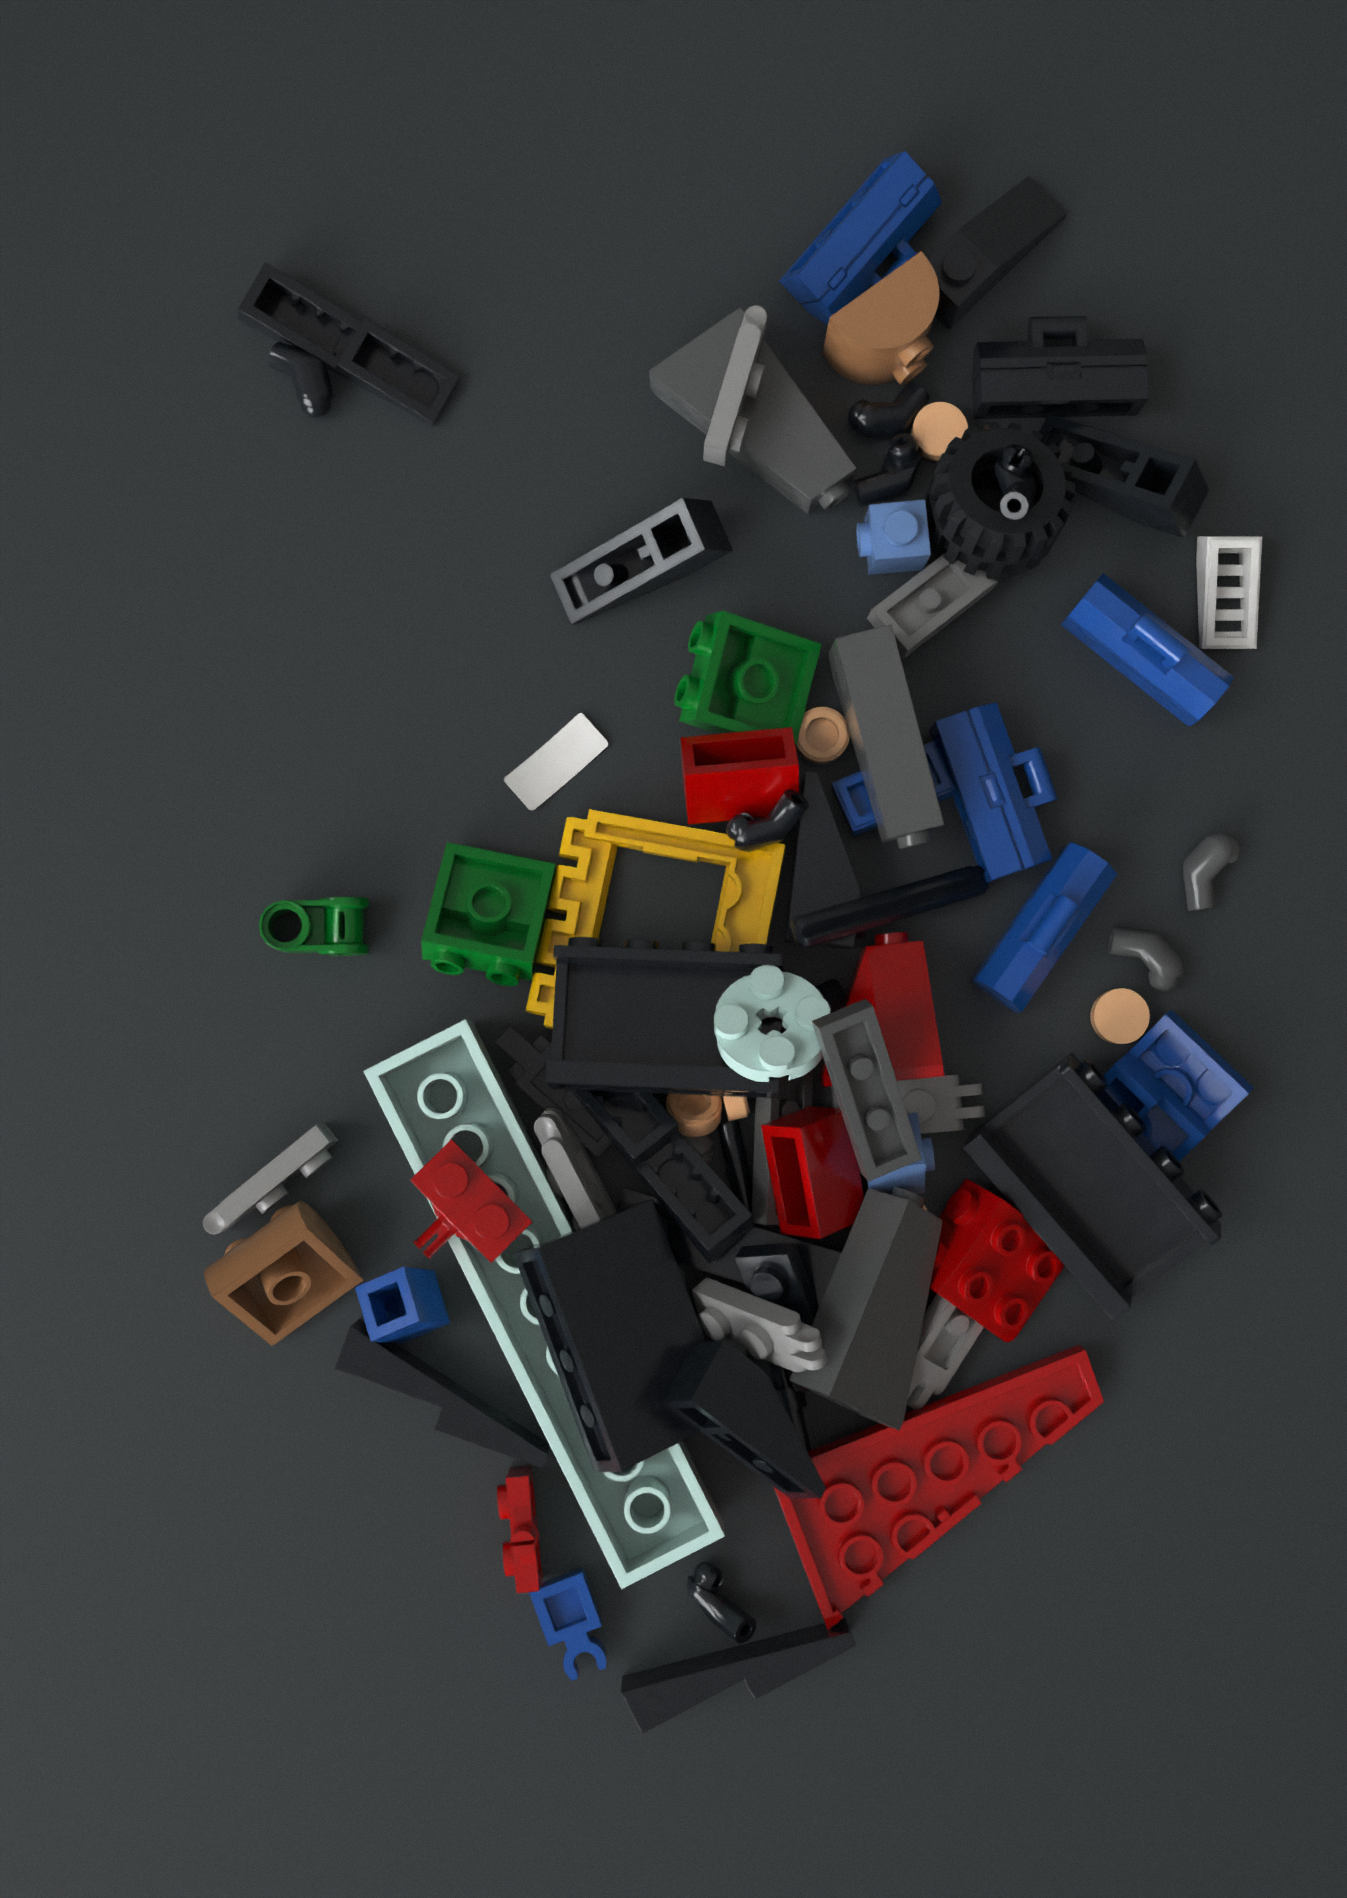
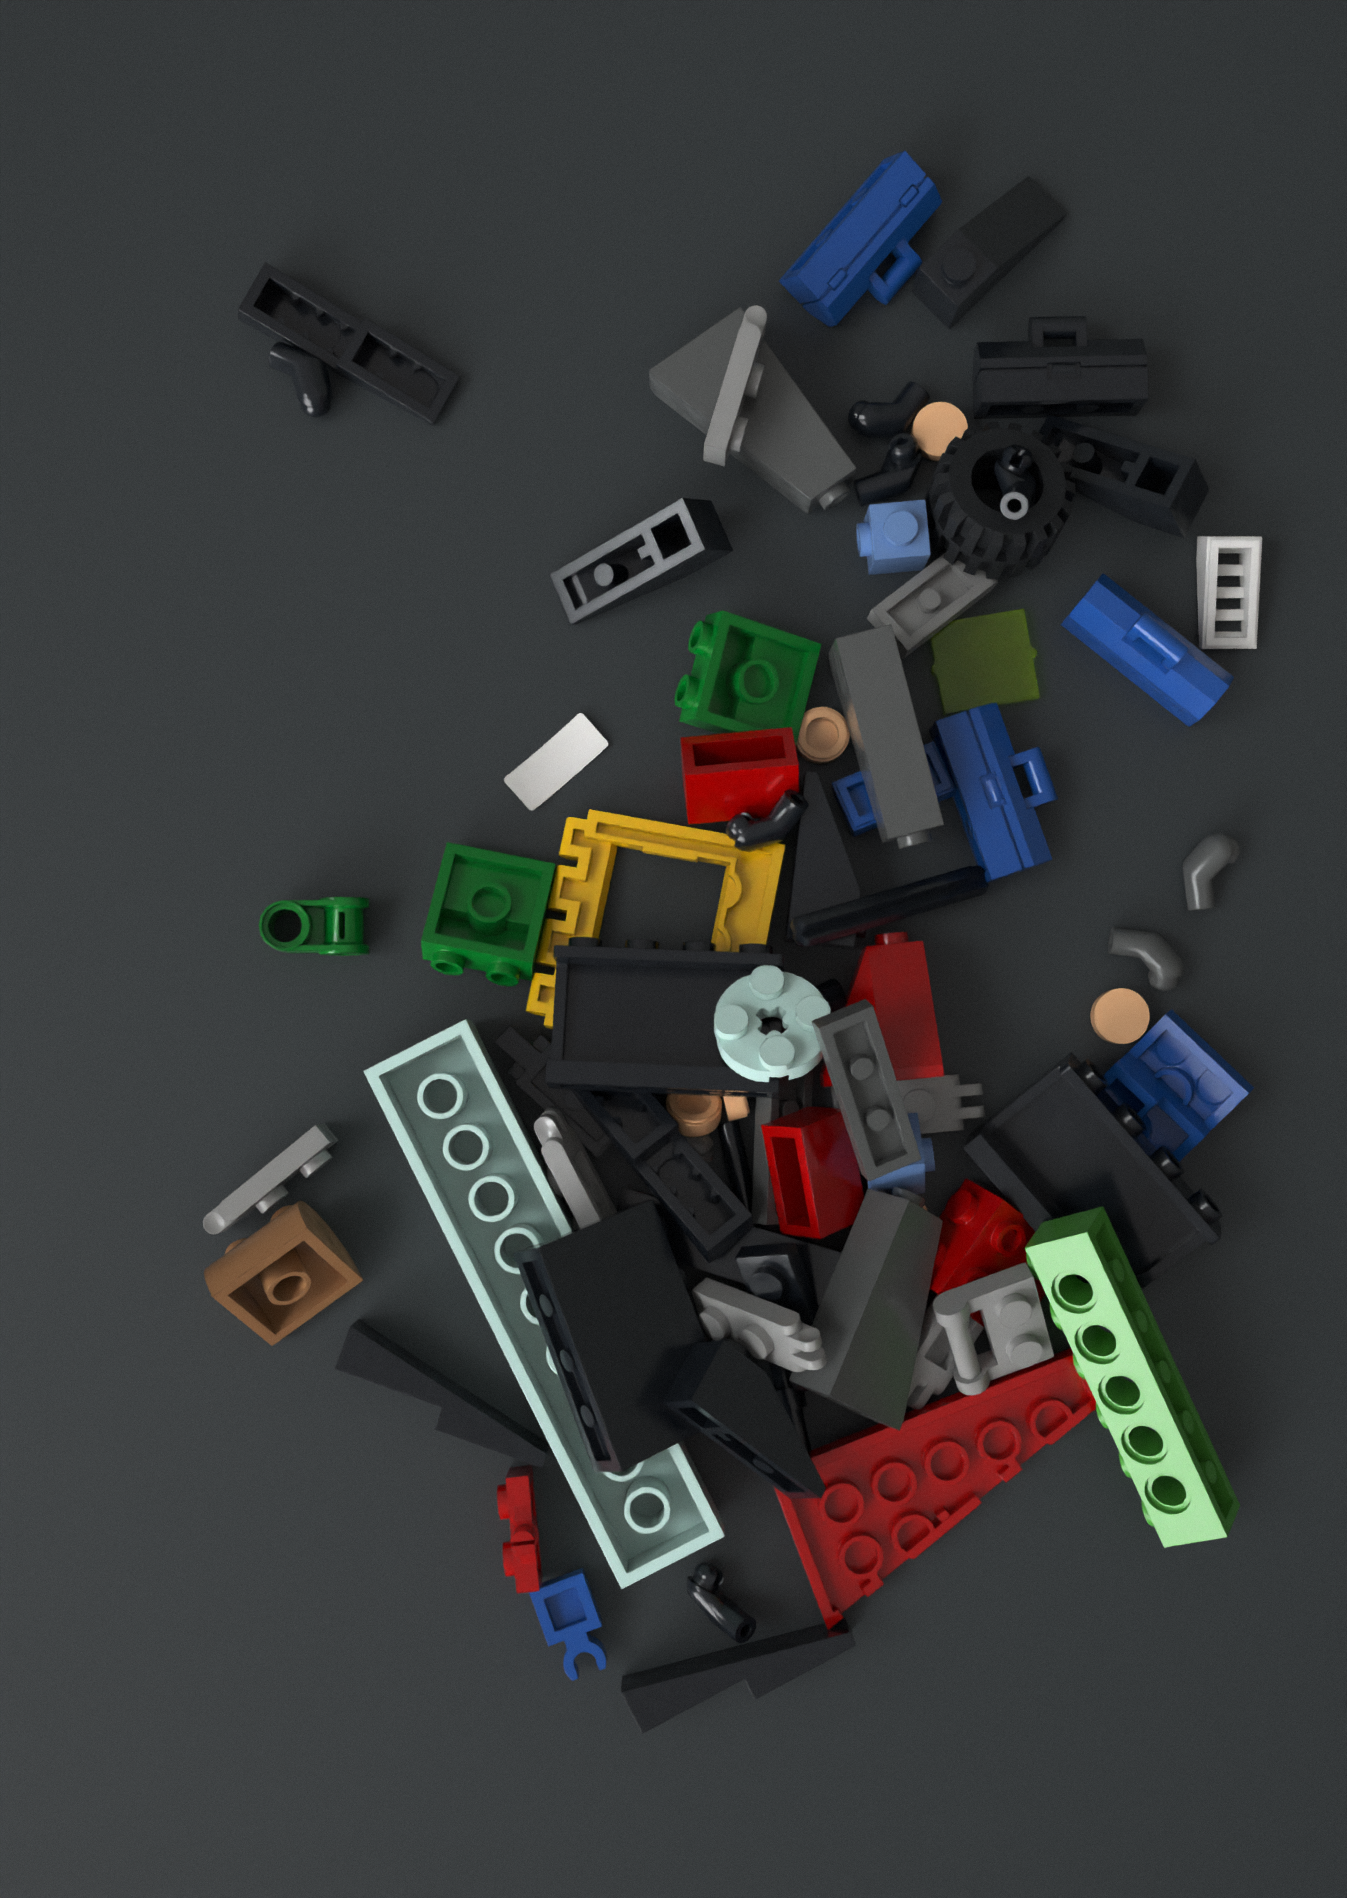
blue brick [355,1266,450,1344] -> none
red plate [410,1139,533,1263] -> none
medium nougat brick [822,251,939,386] -> none
blue piece [970,842,1117,1013] -> none
none -> clear neon green piece [930,609,1040,715]
none -> light grey plate [933,1262,1054,1395]
none -> bright green brick [1025,1206,1240,1548]

